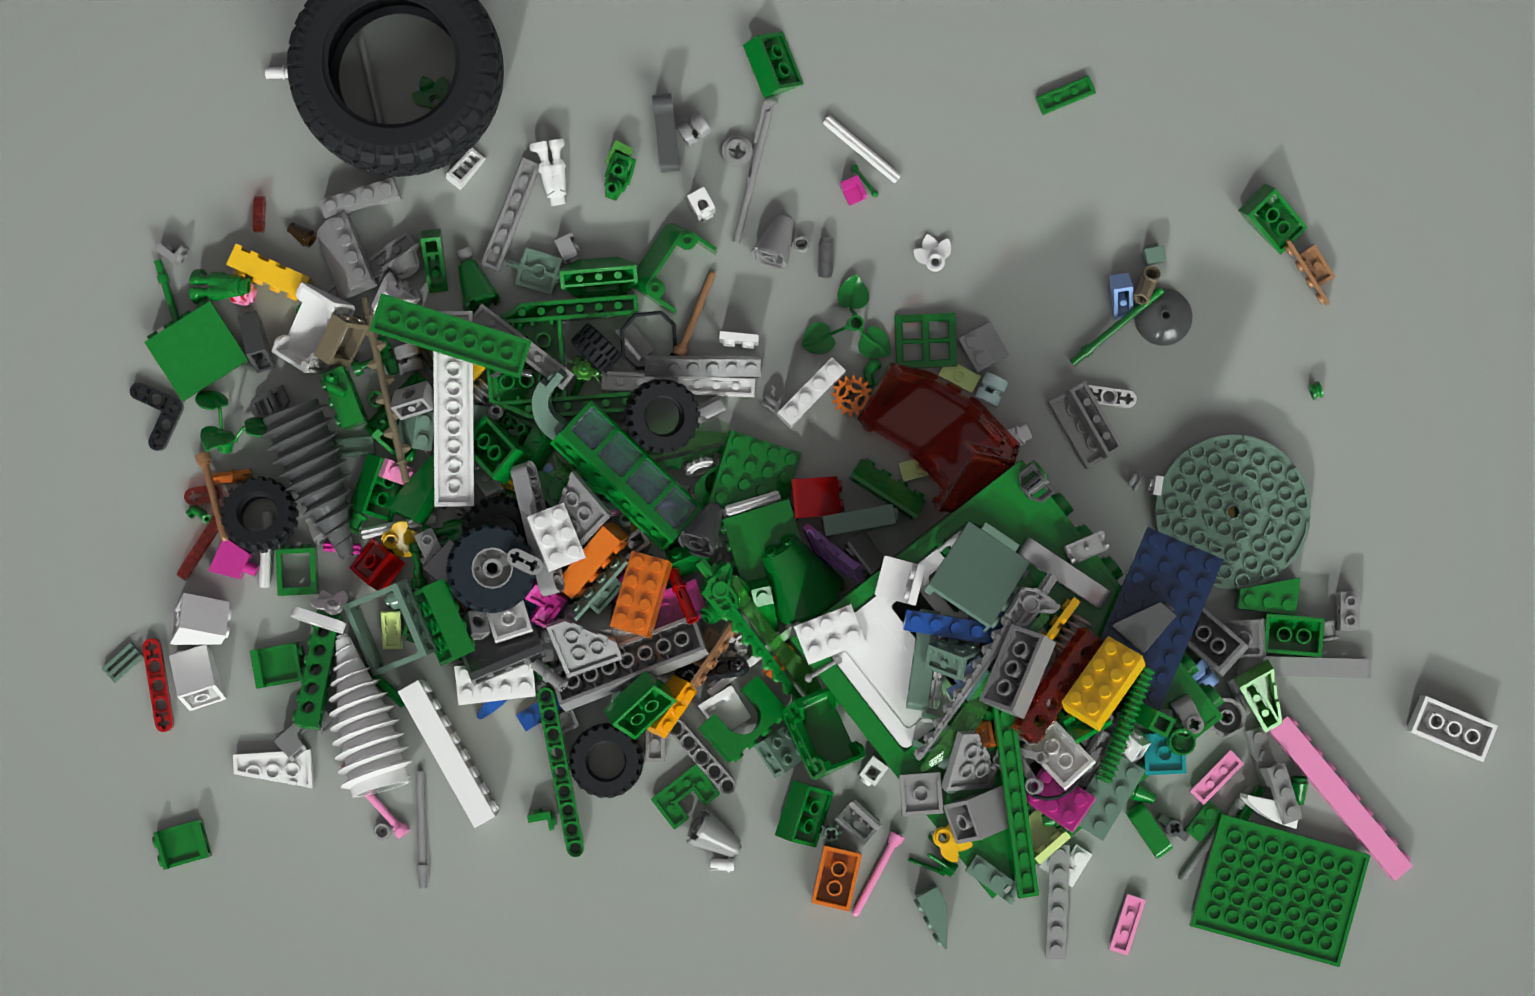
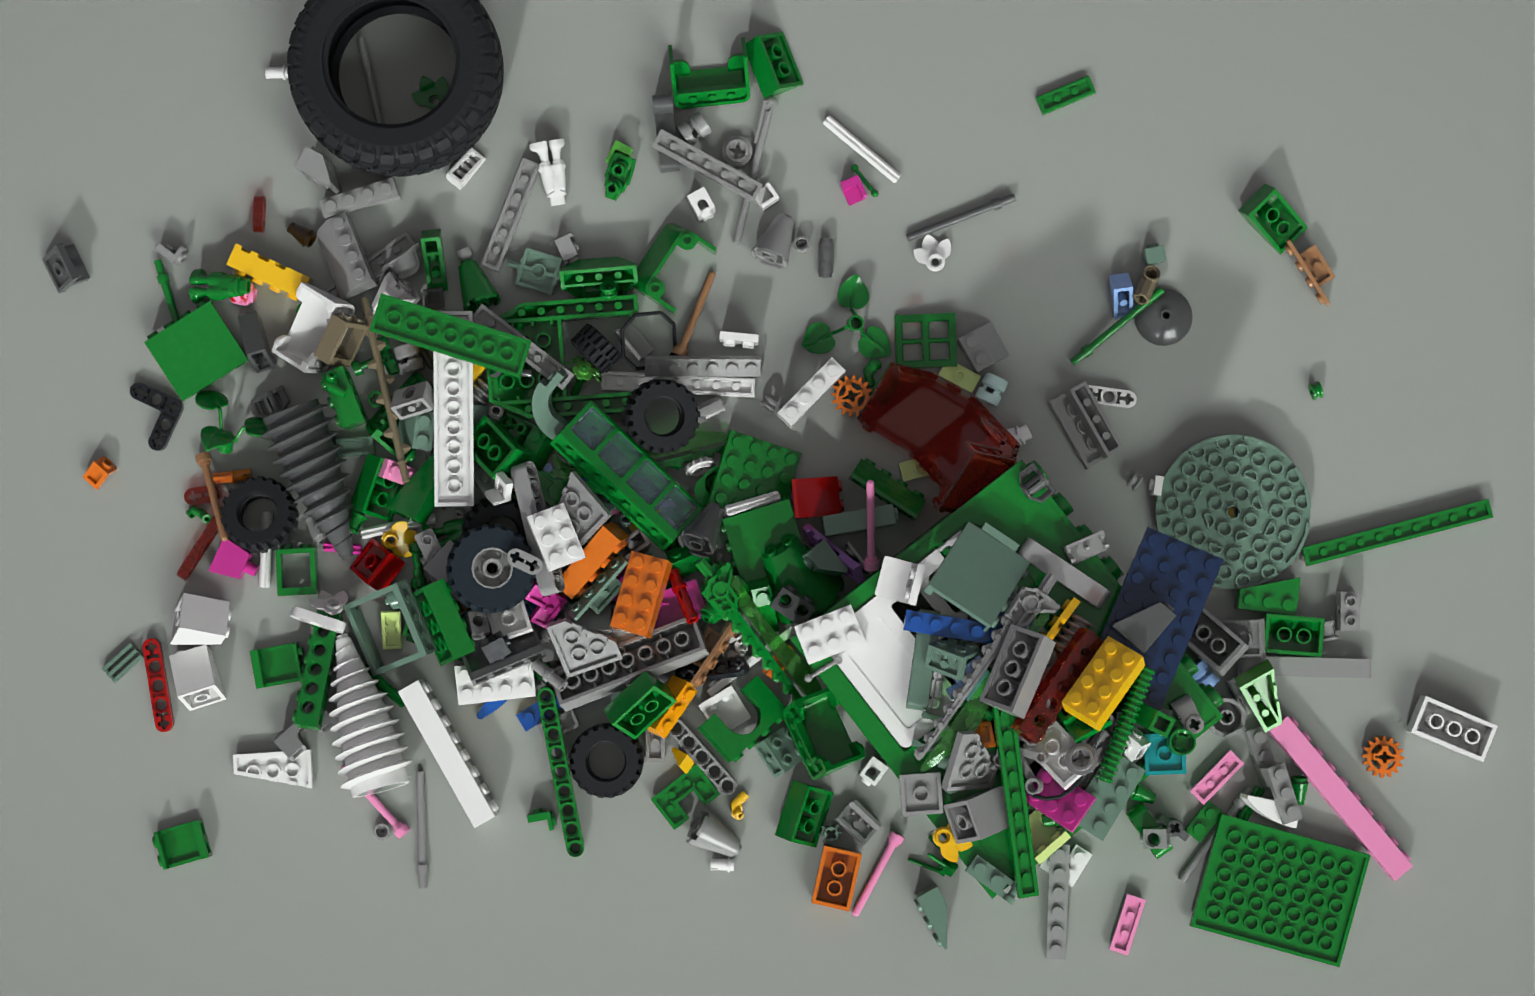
none -> dark grey bracket [42,243,90,293]
none -> orange bracket [82,456,117,490]
none -> light grey slope [294,146,342,195]
none -> dark grey tile [423,287,445,308]
none -> black brick [480,630,512,664]
none -> white bracket [485,471,513,506]
none -> green bush [600,281,617,299]
none -> light grey plate [652,129,763,202]
none -> green windscreen [668,37,750,109]
none -> yellow slope [671,747,694,774]
none -> yellow arm [730,790,749,820]
none -> white panel [755,182,779,211]
none -> dark grey brick [770,584,816,625]
none -> sand green slope [802,539,848,578]
none -> bright pink piece [864,480,879,571]
none -> dark grey bar [906,194,1016,242]
none -> light grey gear [1065,743,1098,776]
none -> light grey brick [1140,827,1170,849]
none -> green plate [1301,499,1493,566]
none -> orange gear [1361,736,1405,778]

